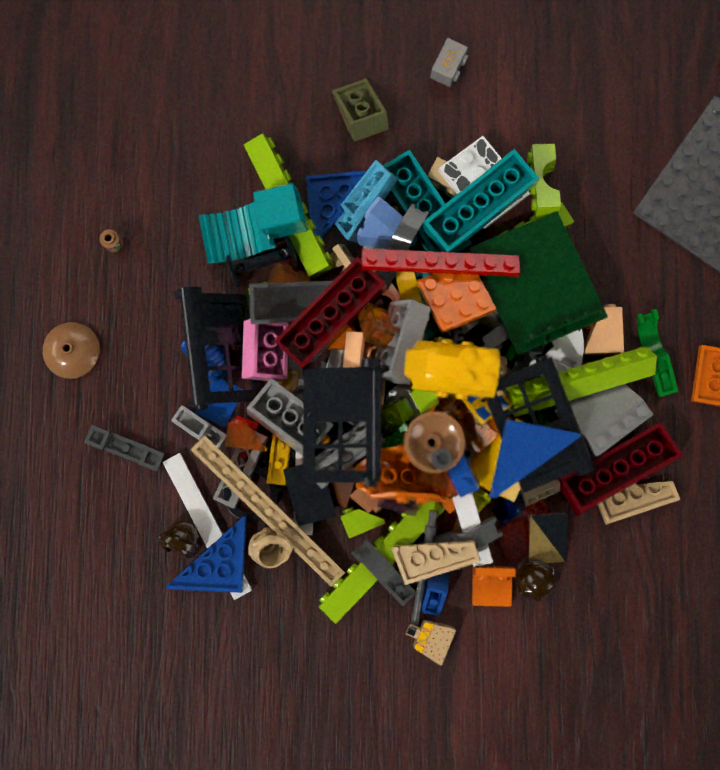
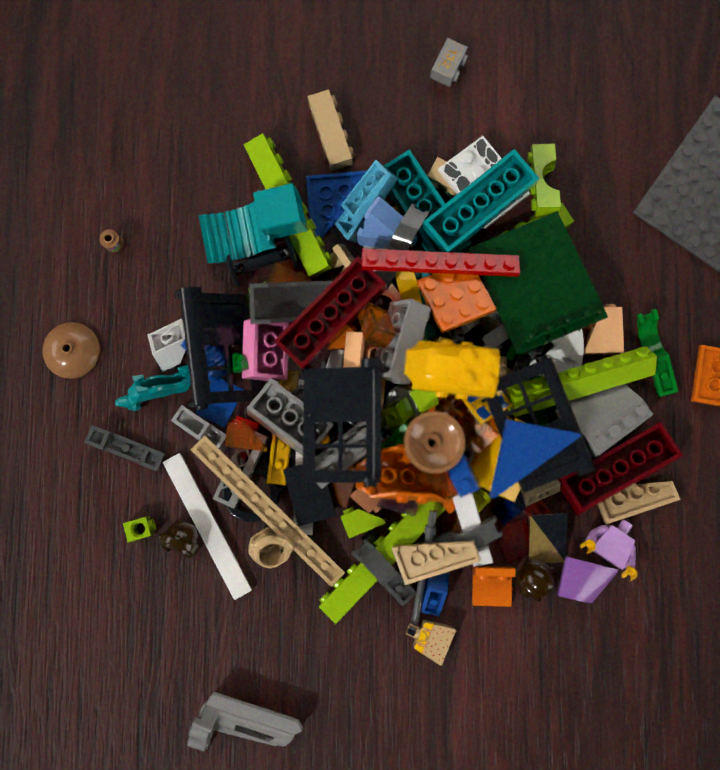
blue tile [166,516,247,593] -> none
olive slope [332,79,389,142] -> none
dark grey tile [431,448,453,469] -> none
none -> teal animal [115,365,191,411]
none -> lime brick [123,516,156,542]
none -> white slope [147,318,186,371]
none -> light grey panel [187,692,303,751]
none -> green tile [232,353,249,373]
none -> tan brick [308,89,355,171]
none -> pearl dark grey piece [361,529,379,546]
none -> medium lavender slope [557,556,618,603]
none -> lavender torso [580,519,637,581]

